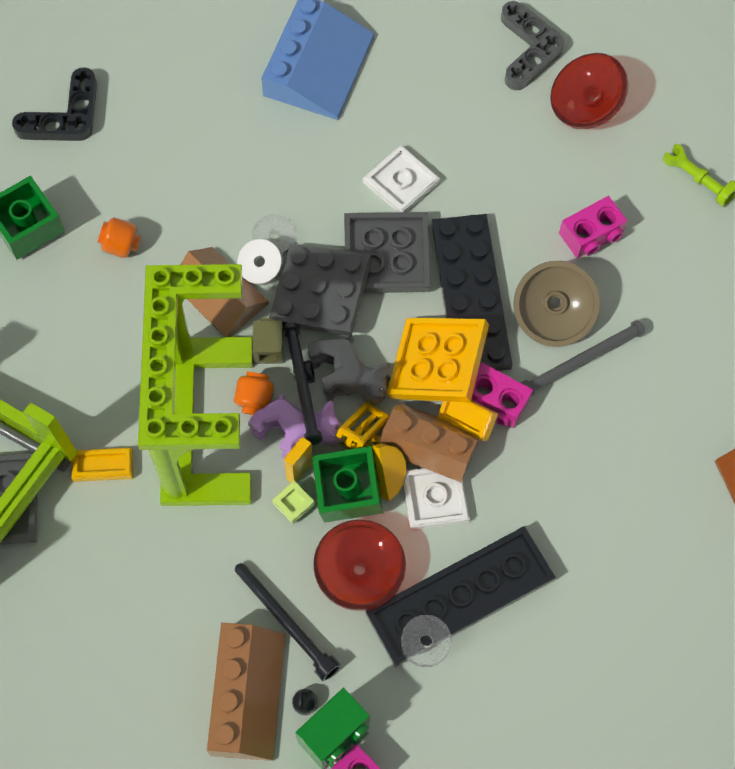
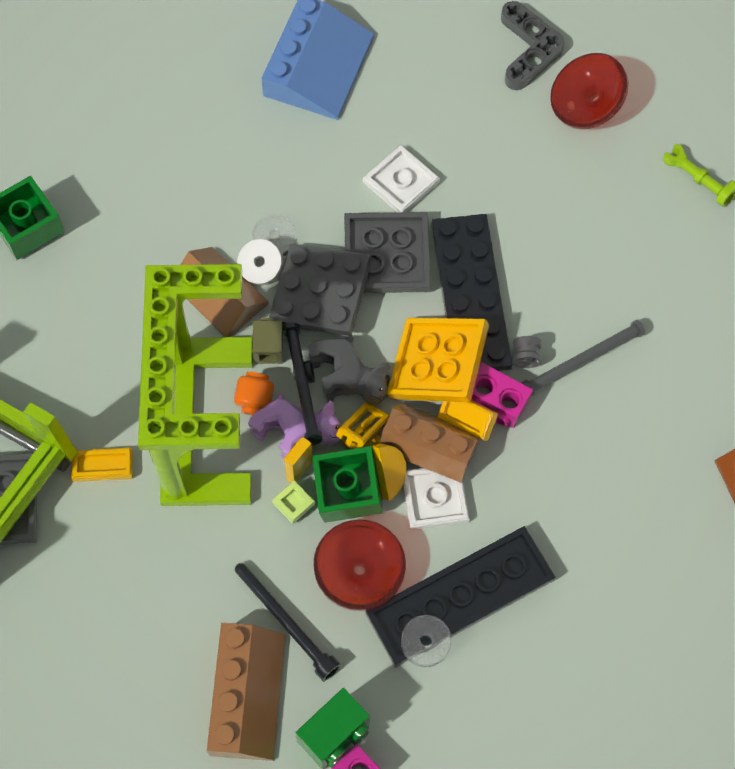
black beam [12,67,97,141] -> none
orange head [97,217,141,258] -> none
black hinge [292,689,318,716] -> none
dark tan dish [513,261,600,347] -> none
dark pink brick [559,195,627,259] -> none
none -> flat silver wheel [513,336,542,368]

